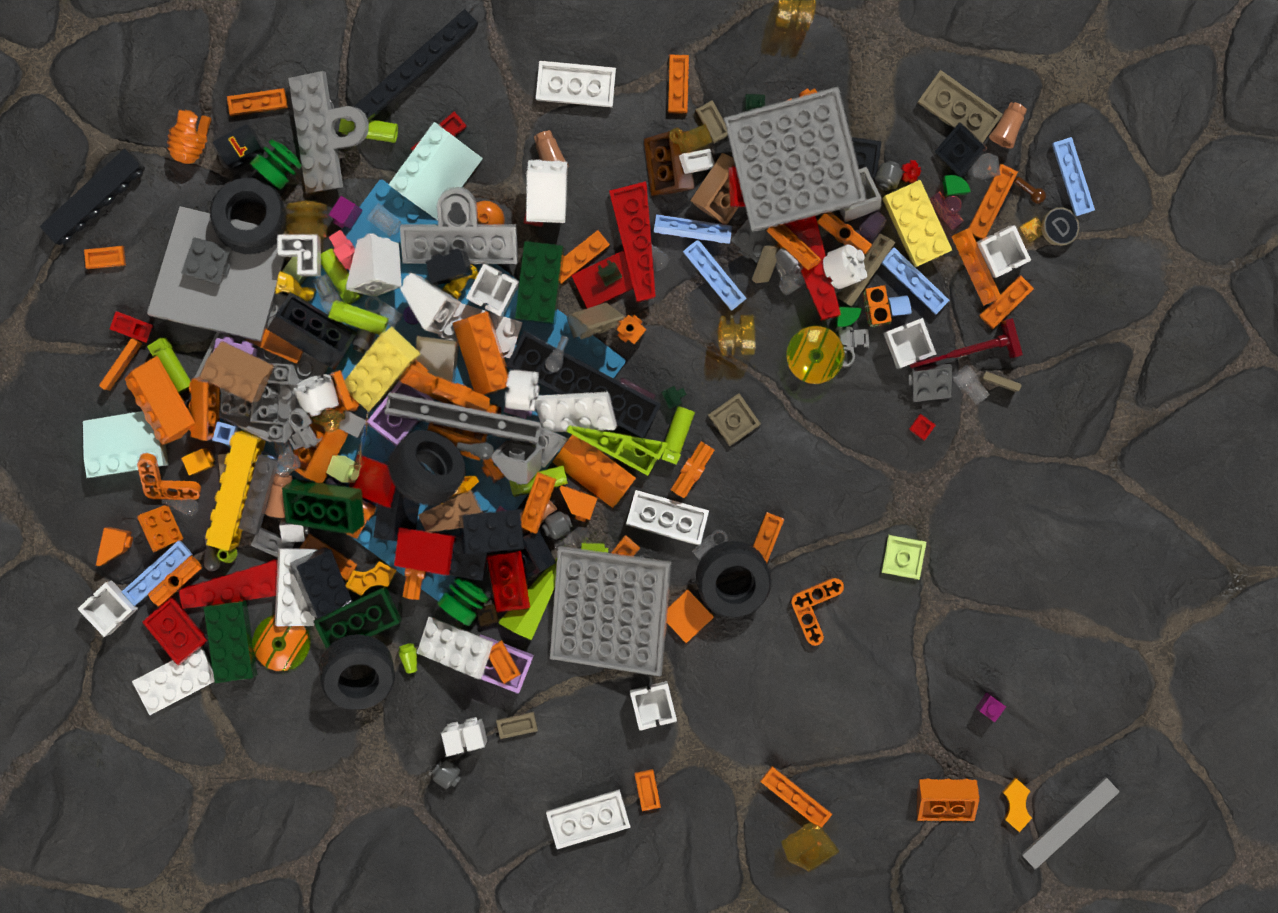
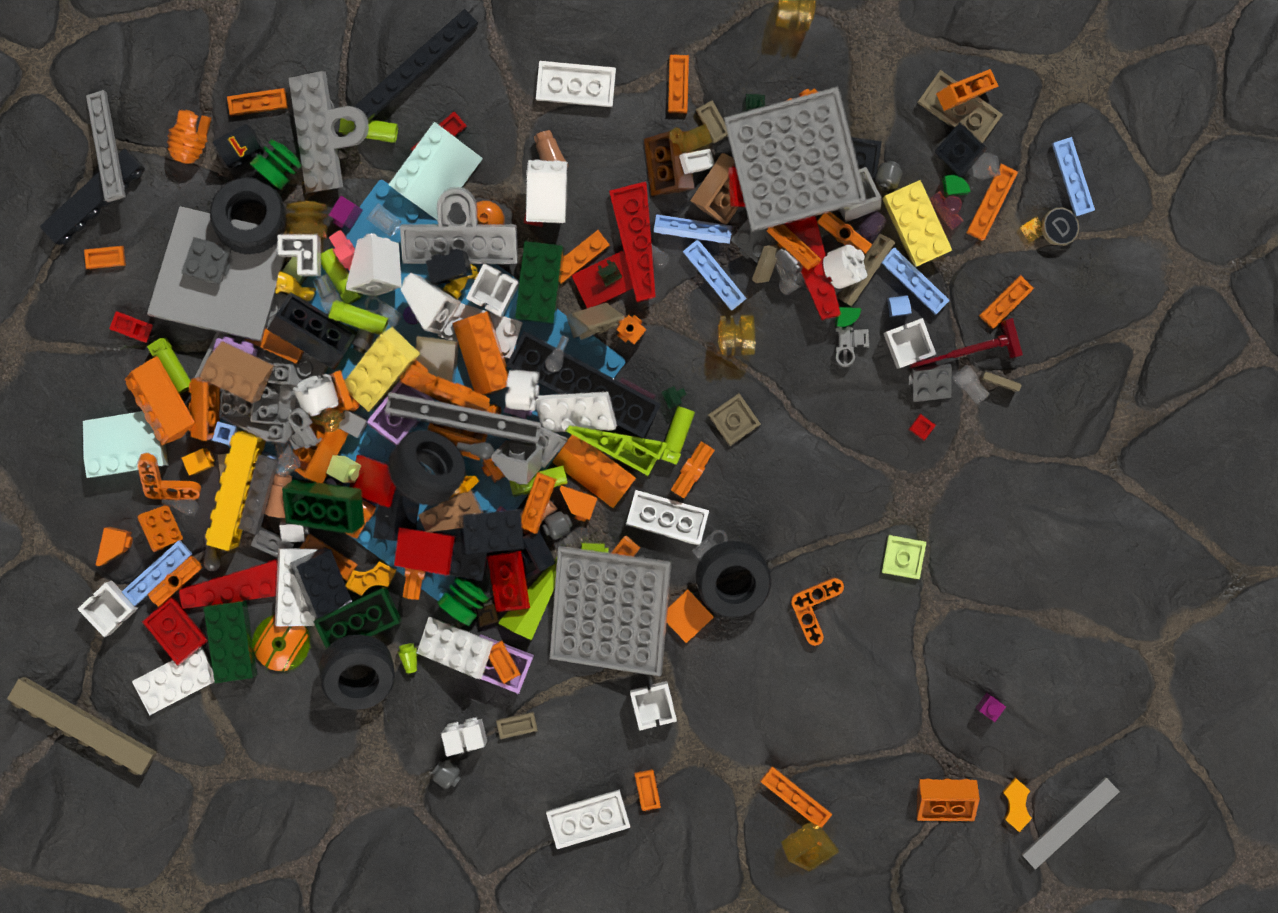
orange tile [99,339,143,390] -> none
lime cone [217,548,237,563] -> none
sticker [359,412,368,467] -> none
orange tile [753,512,784,563] -> none
clear neon green dish [787,326,845,384] -> none
orange piece [863,285,892,327] -> none
red plant [901,160,921,183] -> none
orange plate [951,228,1002,306] -> none
white piece [976,225,1031,278] -> none
nougat plant [989,102,1027,148] -> none
reddish brown bar [1014,176,1046,203] -> none
none -> dark tan brick [7,677,157,775]
none -> light grey tile [86,90,126,202]
none -> orange slope [936,69,998,111]

